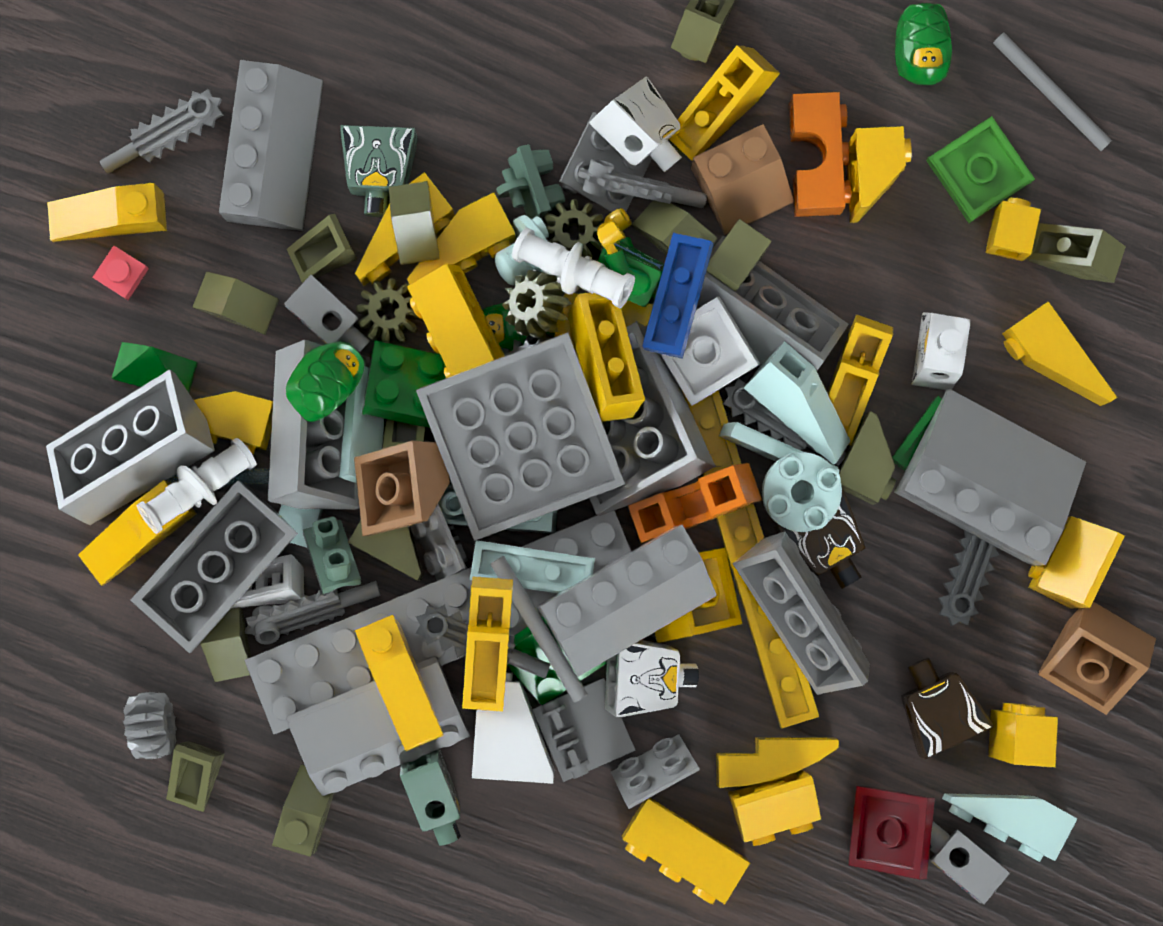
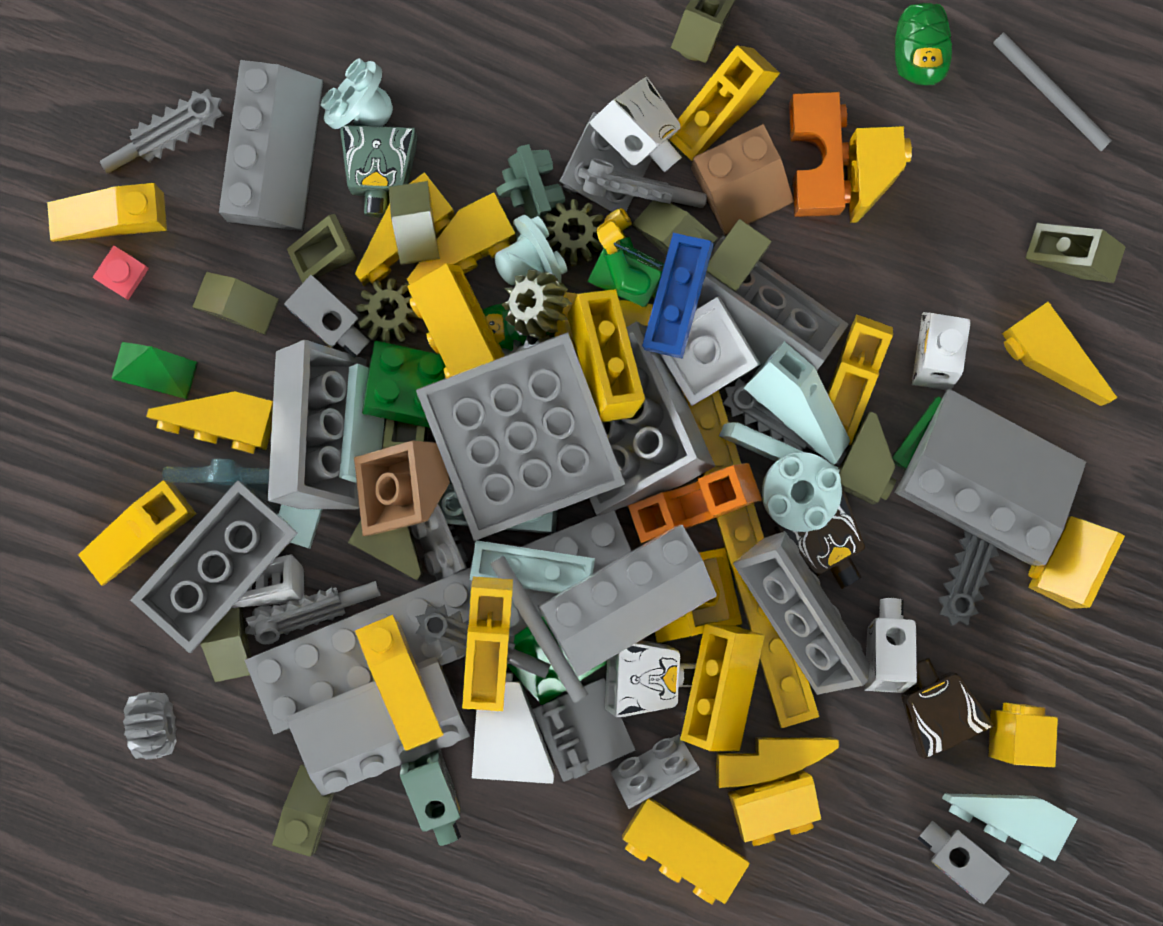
light grey slope [46,370,215,525] -> none
white piece [137,438,257,534] -> none
olive slope [166,741,225,812] -> none
green piece [286,342,364,422] -> none
sand green hips [303,517,361,594] -> none
white piece [512,228,635,308] -> none
dark red plate [848,786,935,880] -> none
bright green tile [926,116,1035,223] -> none
yellow brick [985,198,1041,261] -> none
medium nougat slope [1038,602,1156,715] -> none
none -> light aqua plate [321,58,393,129]
none -> yellow brick [680,624,765,751]
none -> white torso [865,598,917,693]

